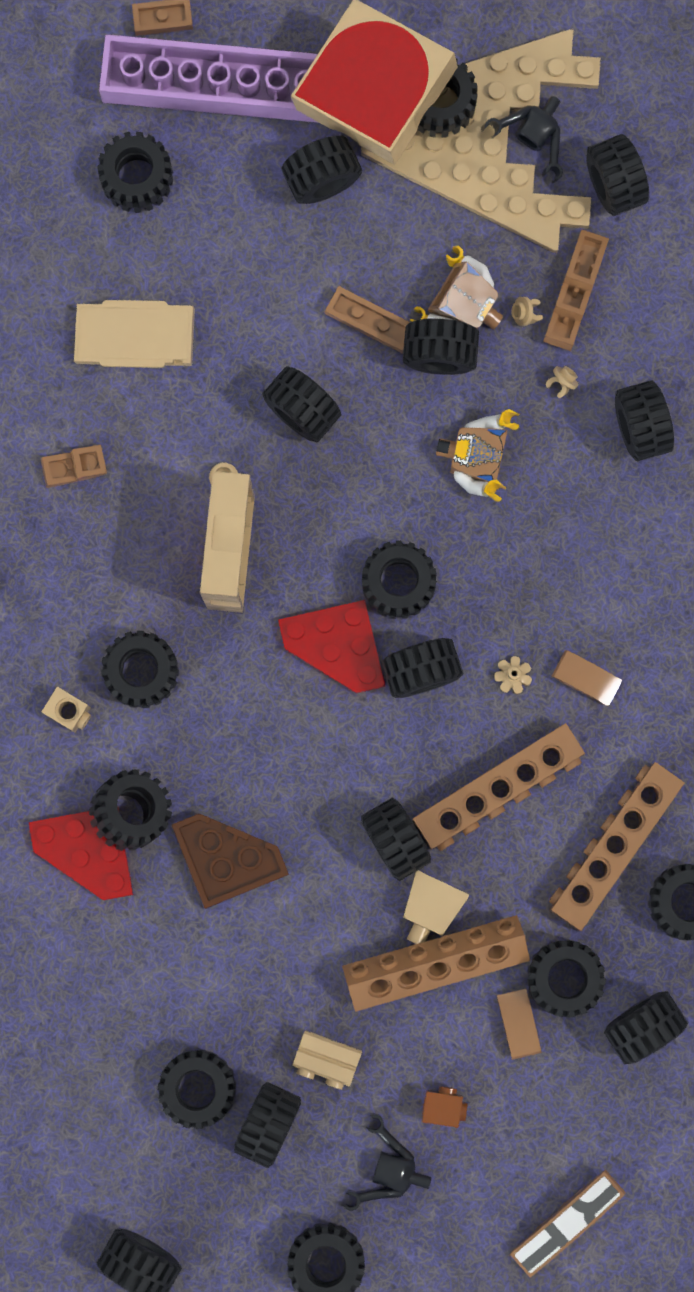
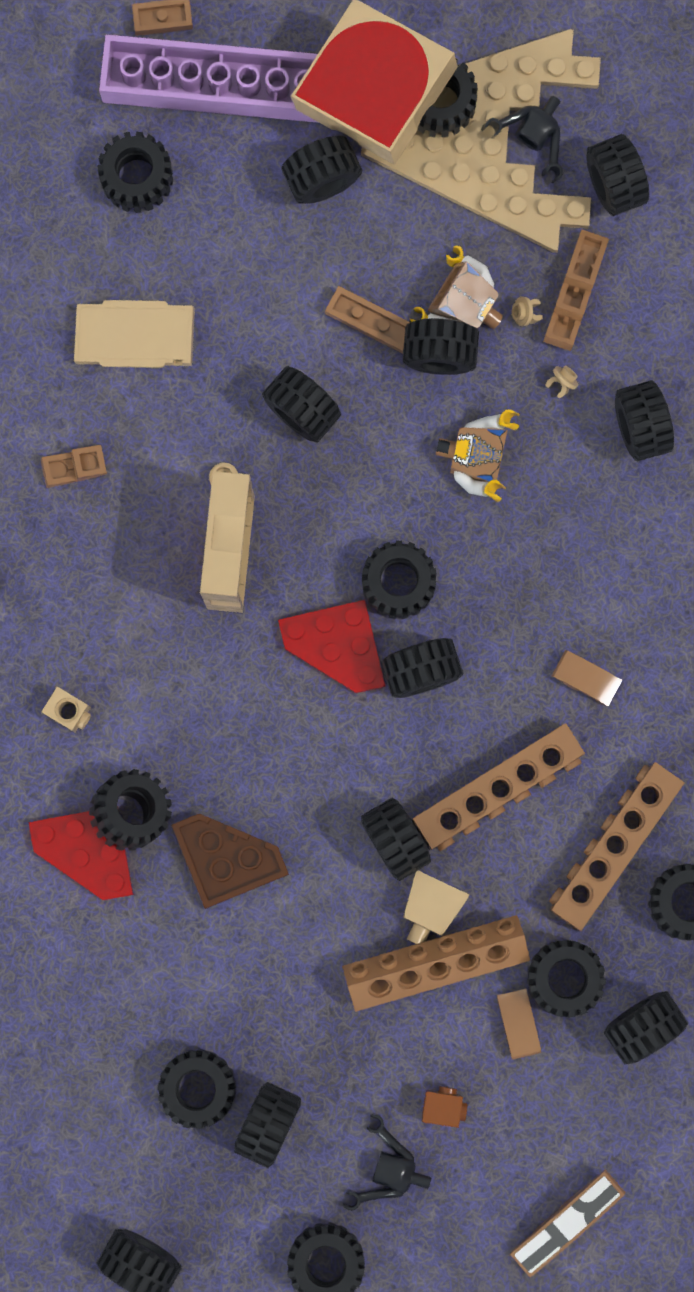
black tyre [101,630,179,709] -> none
tan brick [292,1030,362,1090] -> none
tan plant [494,656,532,695] -> none

